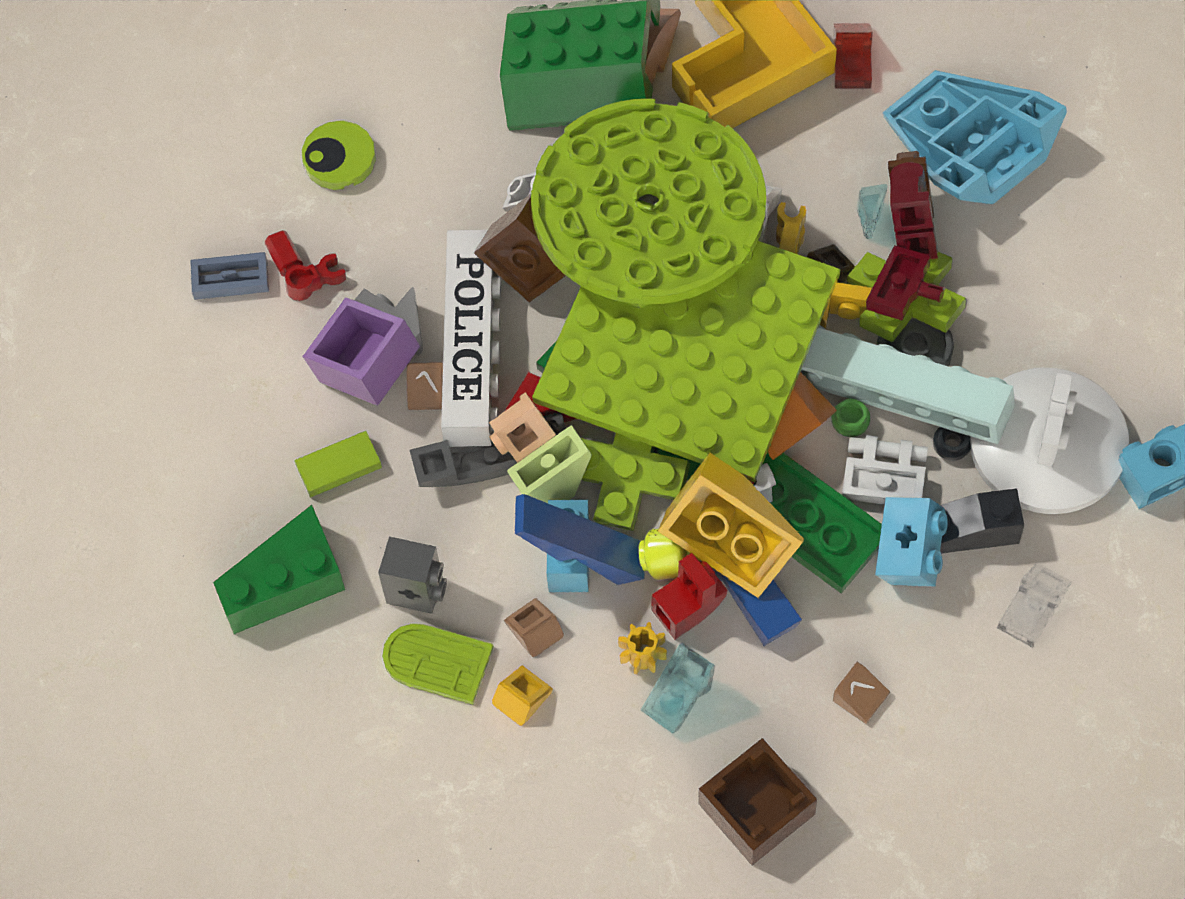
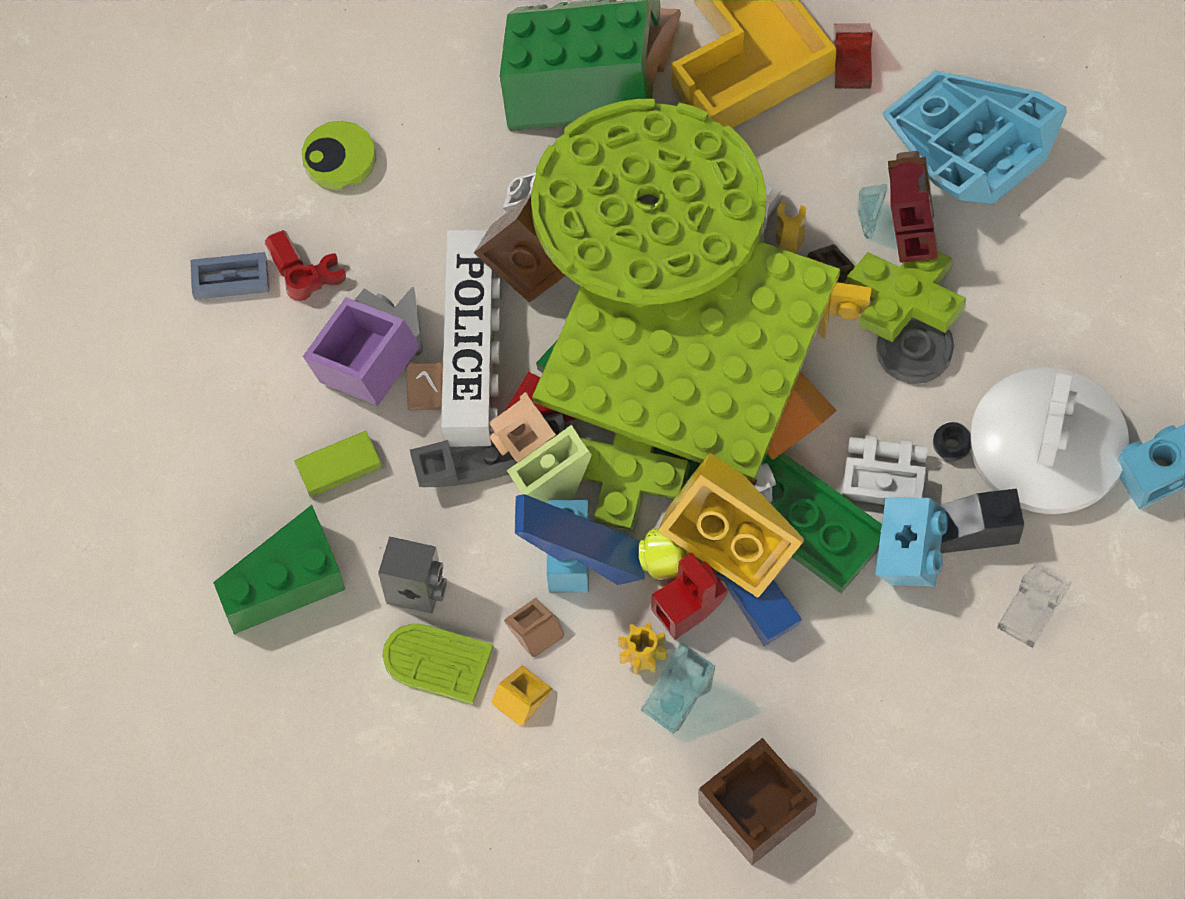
light aqua brick [800,325,1015,444] -> none
bright green plate [831,399,870,437] -> none
medium nougat slope [833,661,890,724] -> none
dark red plate [866,245,945,321] -> none

